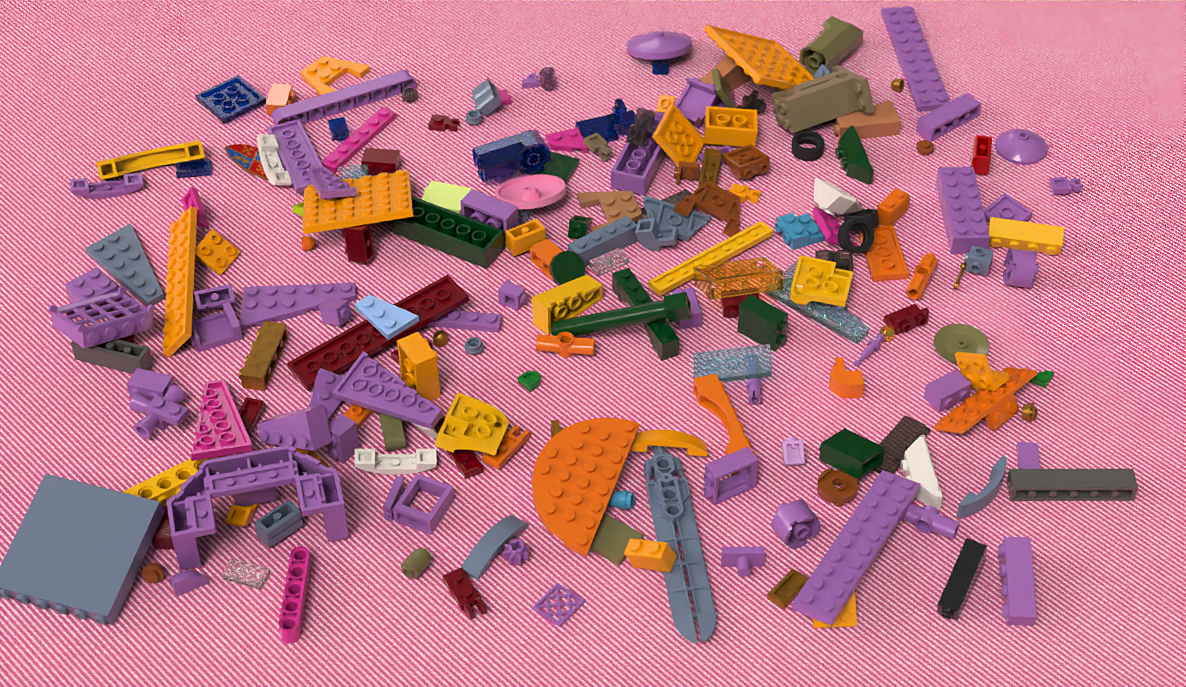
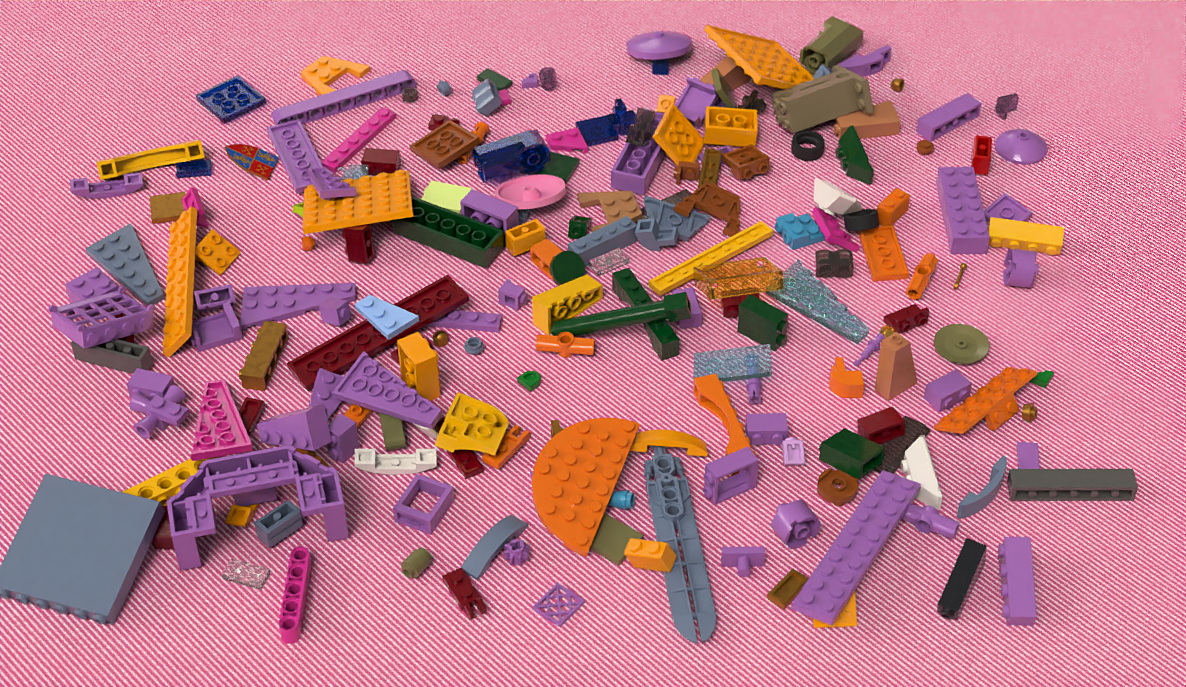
dark orange plate [142,563,164,583] -> none
medium lavender brick [169,570,209,597] -> none
white slope [257,134,292,185] -> none
brick [266,84,296,116] -> none
clear blue bracket [328,117,349,141] -> none
medium lavender tile [383,476,405,521] -> none
sand blue plate [465,110,482,125] -> none
dark tan plate [583,133,612,162] -> none
light orange plate [729,183,761,204] -> none
yellow slope [790,255,853,307] -> none
black tyre [837,218,874,254] -> none
medium lavender plate [881,6,950,112] -> none
light orange bracket [955,352,1010,391] -> none
sand blue brick [964,246,994,276] -> none
medium lavender plate [1049,177,1083,195] -> none
none -> pearl gold tile [150,192,186,224]
none -> dark orange plate [409,120,481,169]
none -> sand blue plate [436,80,451,96]
none -> orange pin [457,122,490,164]
none -> dark green tile [477,68,512,91]
none -> medium lavender brick [745,413,788,445]
none -> medium lavender slope [837,45,891,77]
none -> dark red brick [857,406,905,445]
none -> nougat slope [875,332,917,401]
none -> clear purple bracket [995,93,1019,120]

